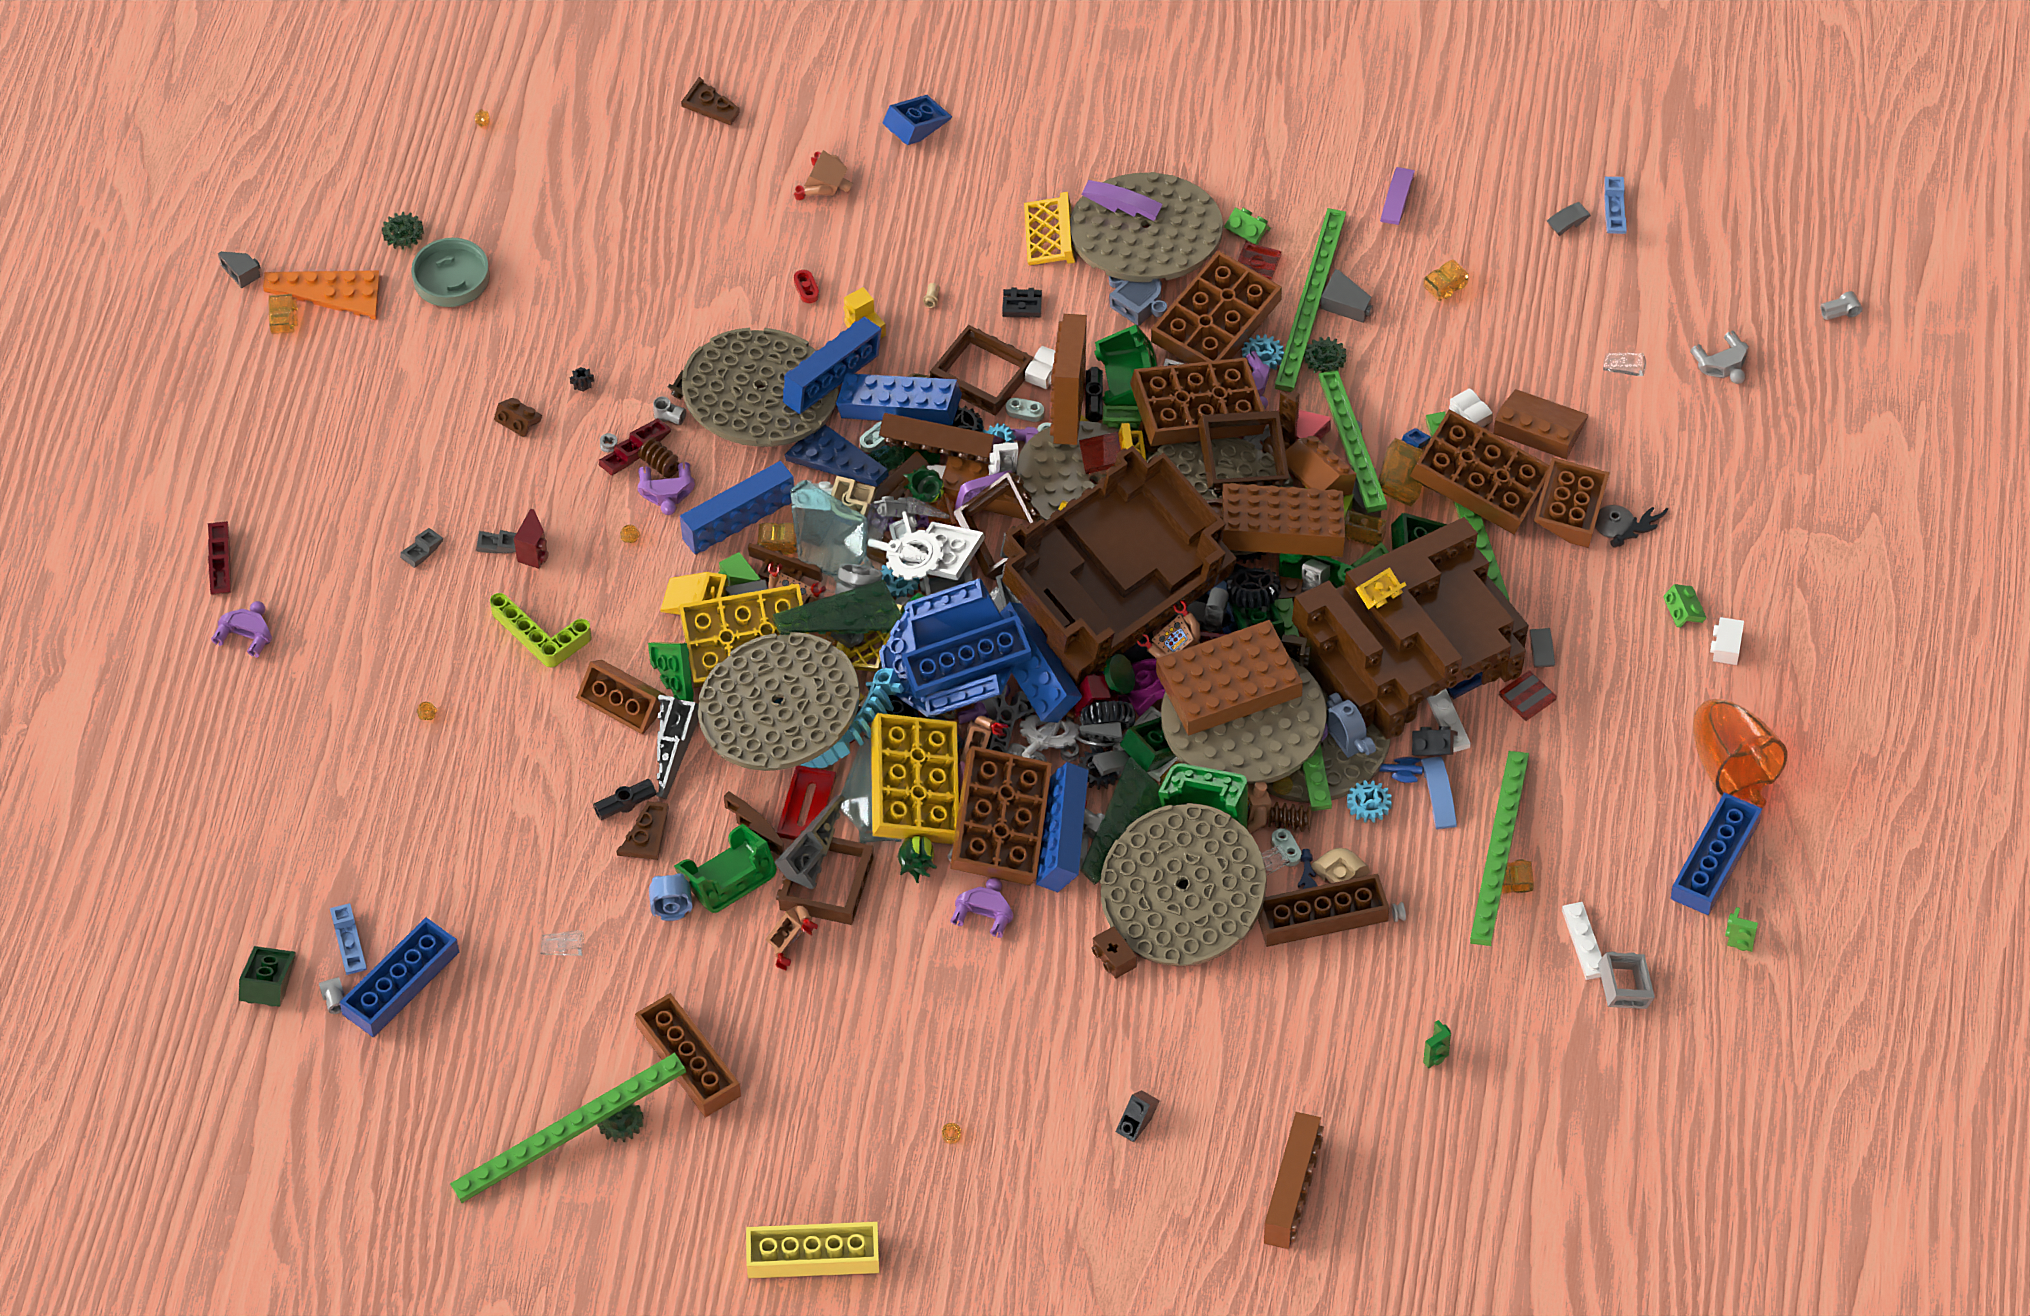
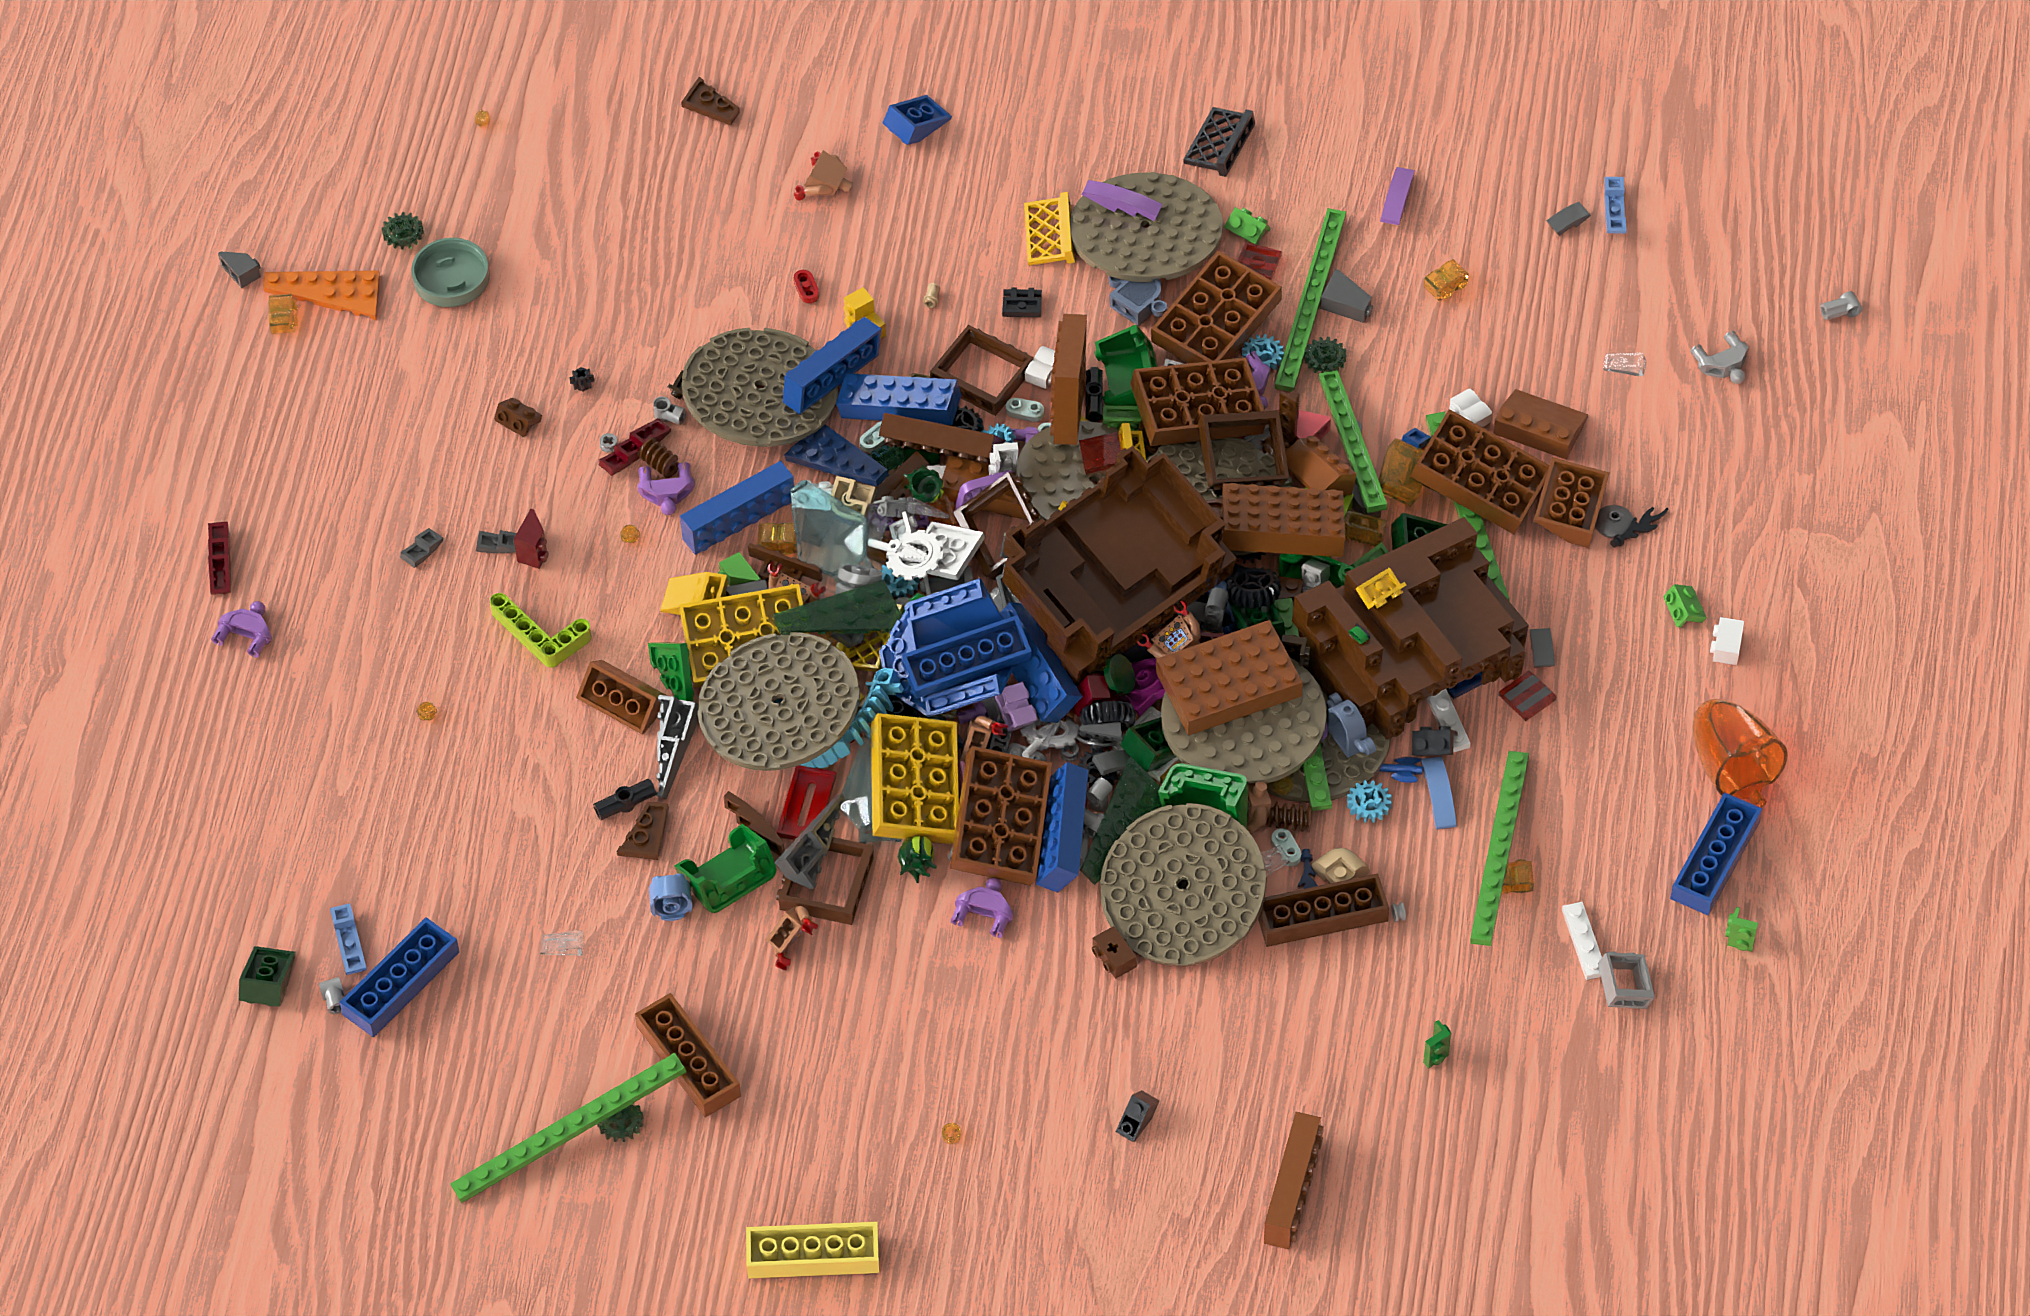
none -> lavender brick [995,682,1038,732]
none -> light grey piece [1086,778,1113,812]
none -> black fence [1183,107,1255,177]
none -> green piece [1349,623,1370,644]

